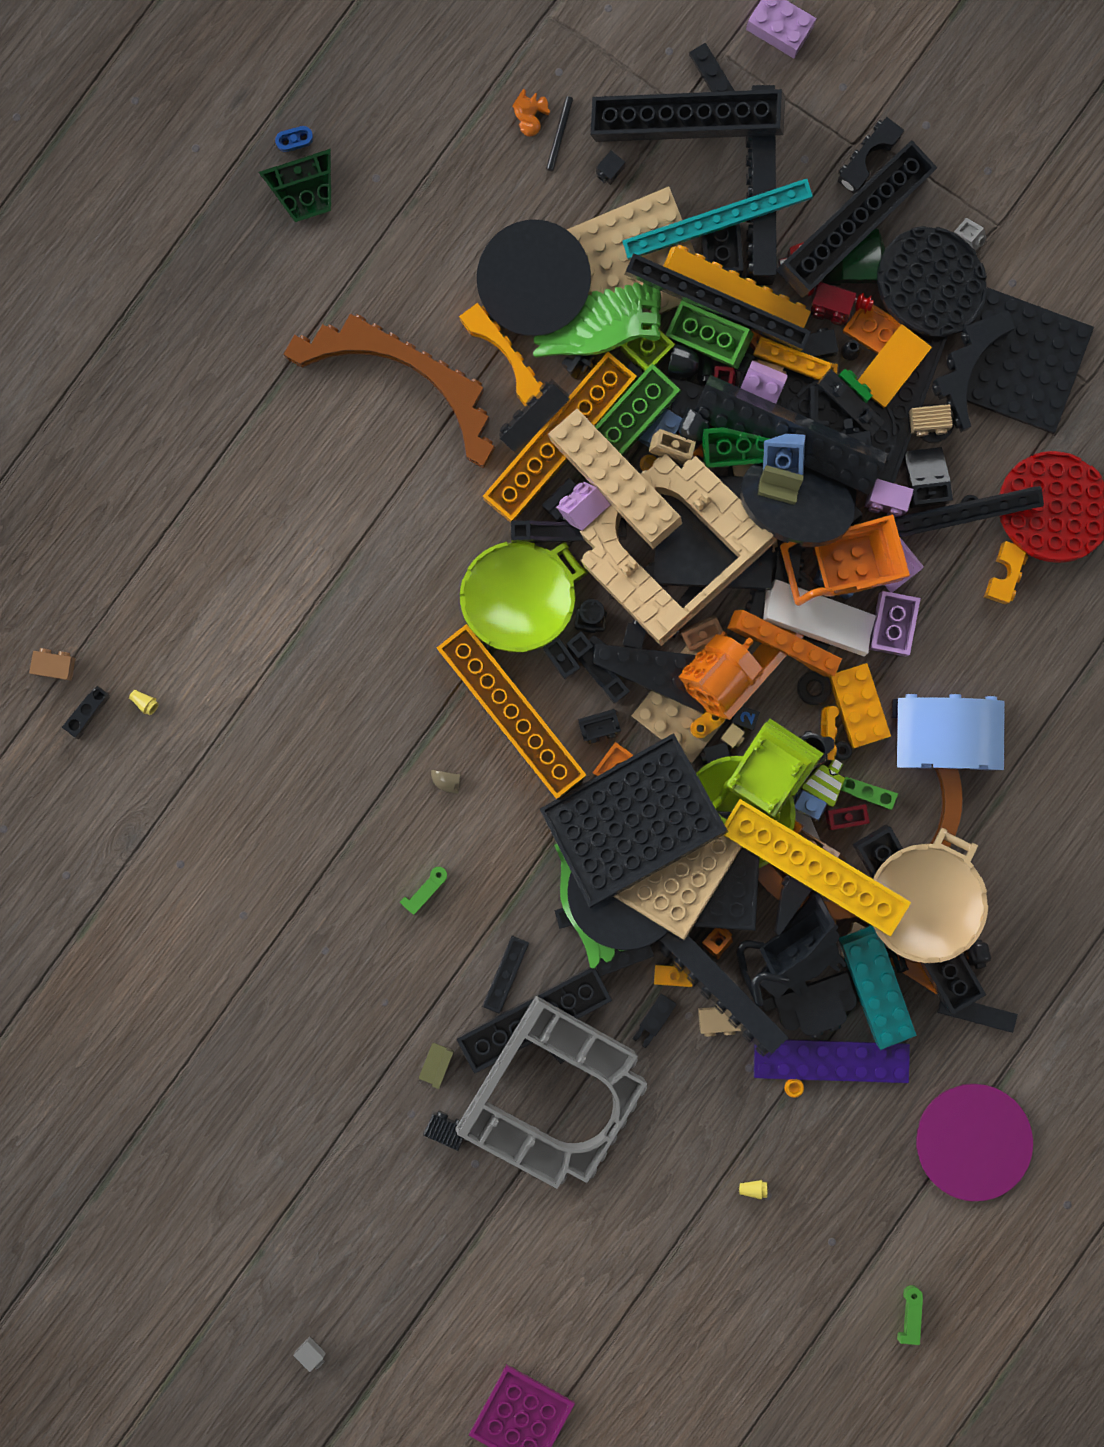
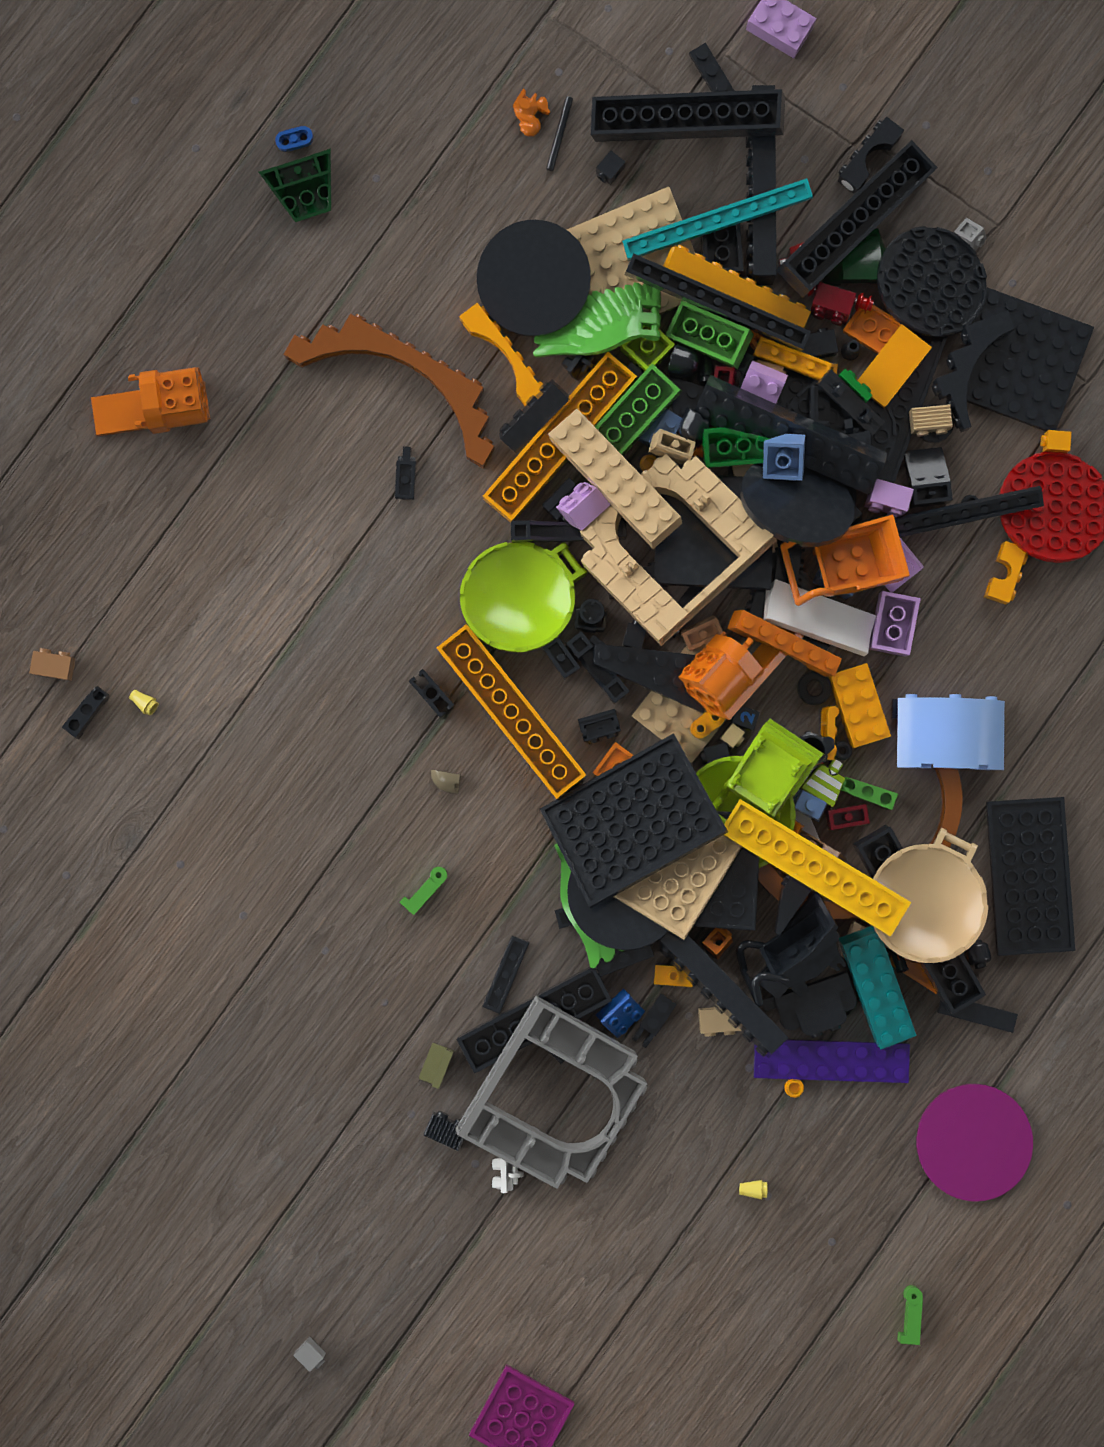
olive panel [758,465,803,505] -> none
none -> orange piece [91,367,210,436]
none -> black hinge [395,446,416,500]
none -> black piece [409,669,455,718]
none -> white hips [492,1158,524,1193]
none -> blue bracket [596,988,645,1038]
none -> black plate [986,797,1076,956]
none -> light orange brick [1040,430,1072,453]

